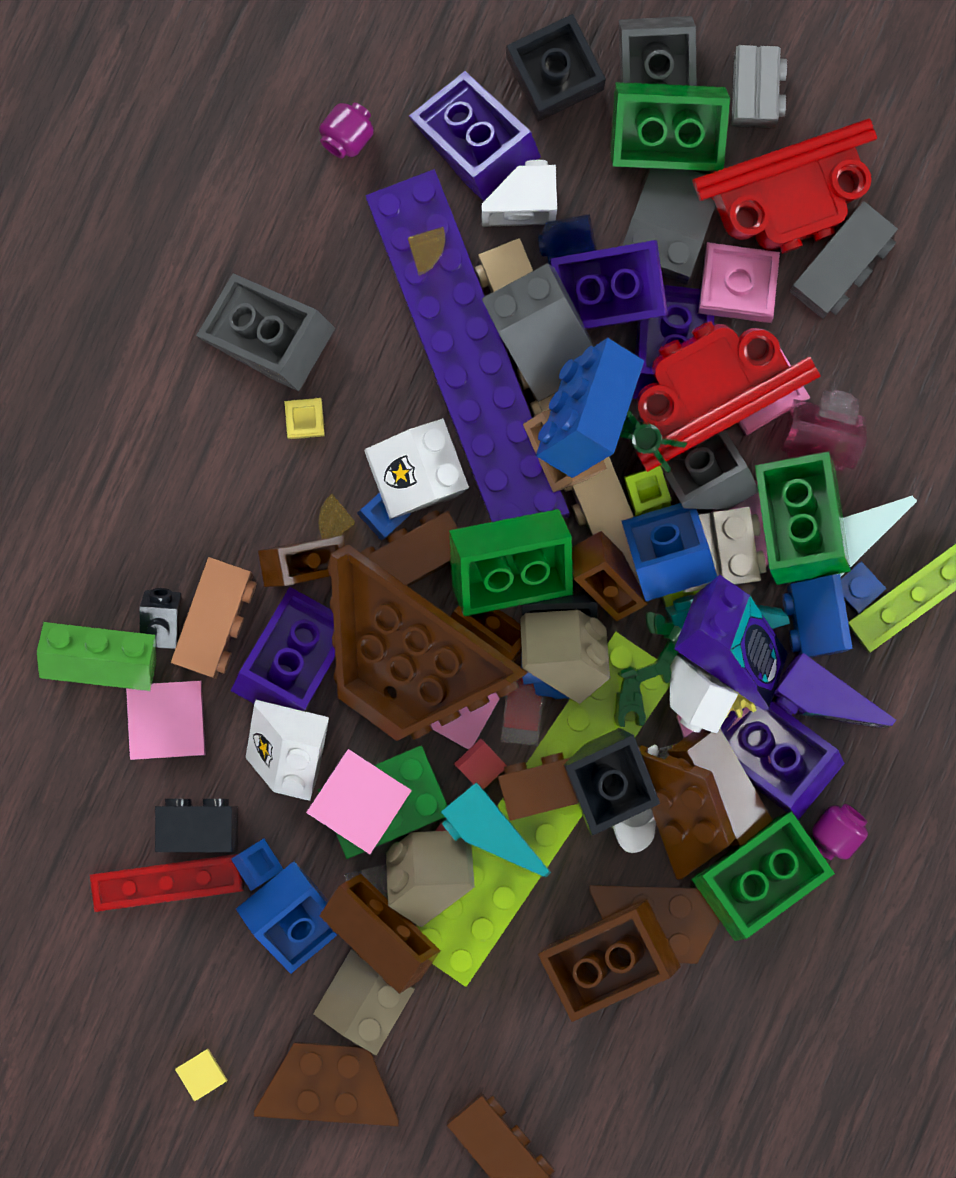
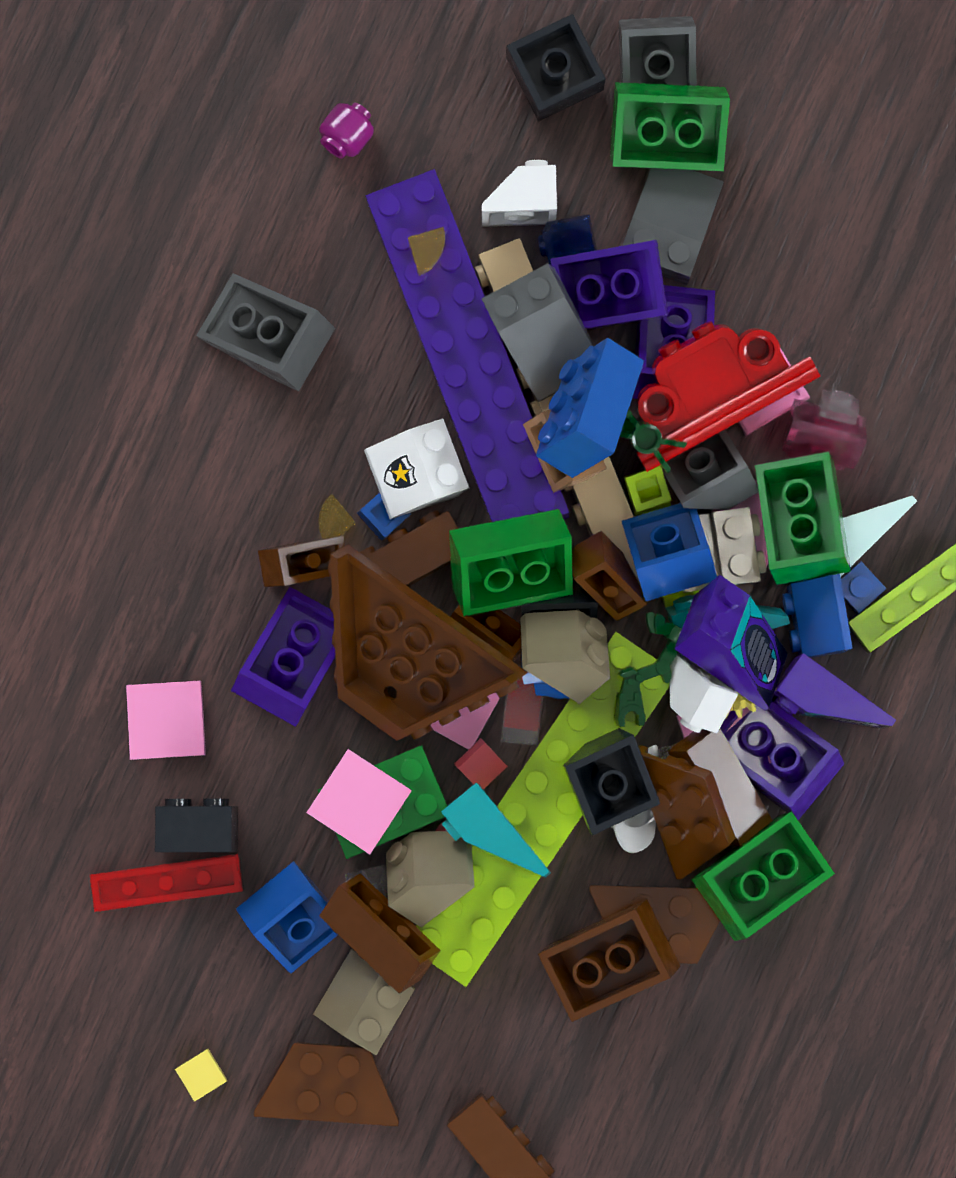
bright green brick [37,622,156,691] -> none
black bracket [140,588,181,649] -> none
nougat brick [171,557,257,679] -> none
blue plate [231,838,283,891] -> none
white slope [246,700,329,801] -> none
light yellow tile [284,398,325,439] -> none
dark purple slope [409,71,541,201] -> none
reddish brown brick [498,752,578,821] -> none
red brick [692,118,877,254] -> none
bright pink tile [698,242,780,323] -> none
light grey brick [732,45,787,128] -> none
dark grey brick [789,201,898,319] -> none
magenta head [812,804,868,860] -> none

